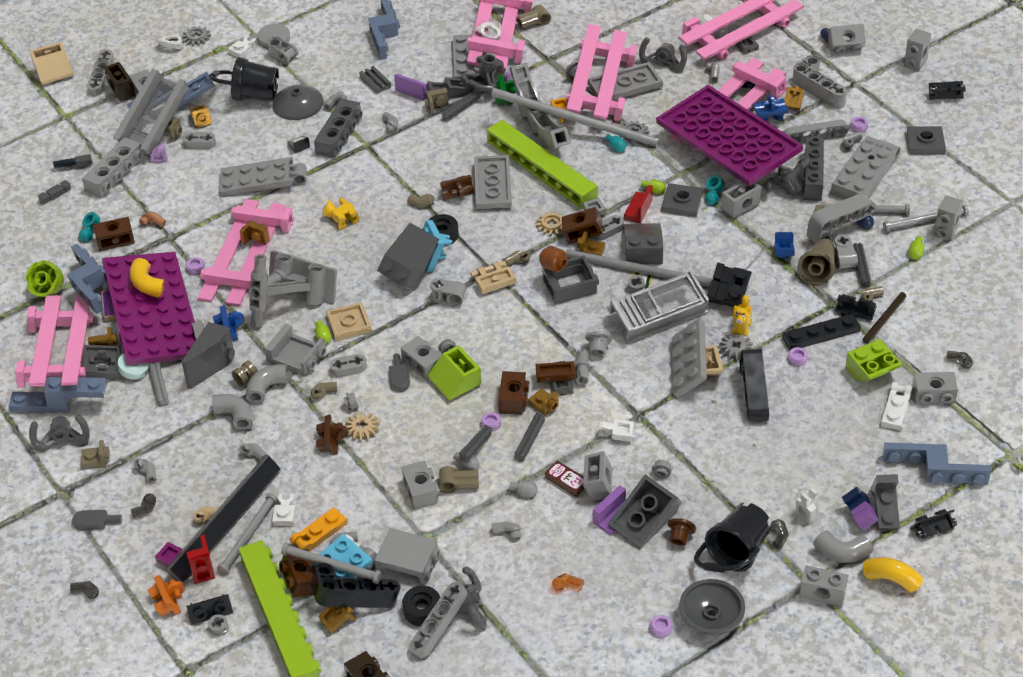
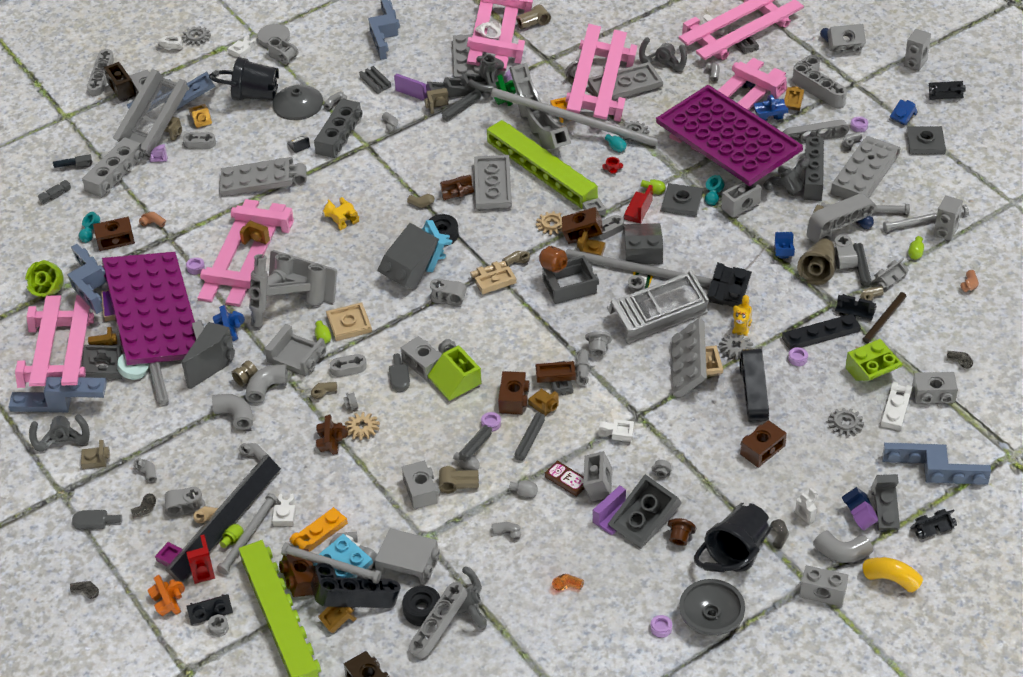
tan slope [29,42,74,85] -> none
yellow cylinder [129,258,165,298] -> none
none -> light grey piece [165,487,205,517]
none -> lime cylinder [219,524,244,548]
none -> red plate [602,157,623,174]
none -> reddish brown brick [740,420,787,468]
none -> light grey gear [828,408,864,436]
none -> light grey hinge [871,258,909,290]
none -> blue bracket [890,99,918,126]
none -> nougat arm [960,270,979,292]

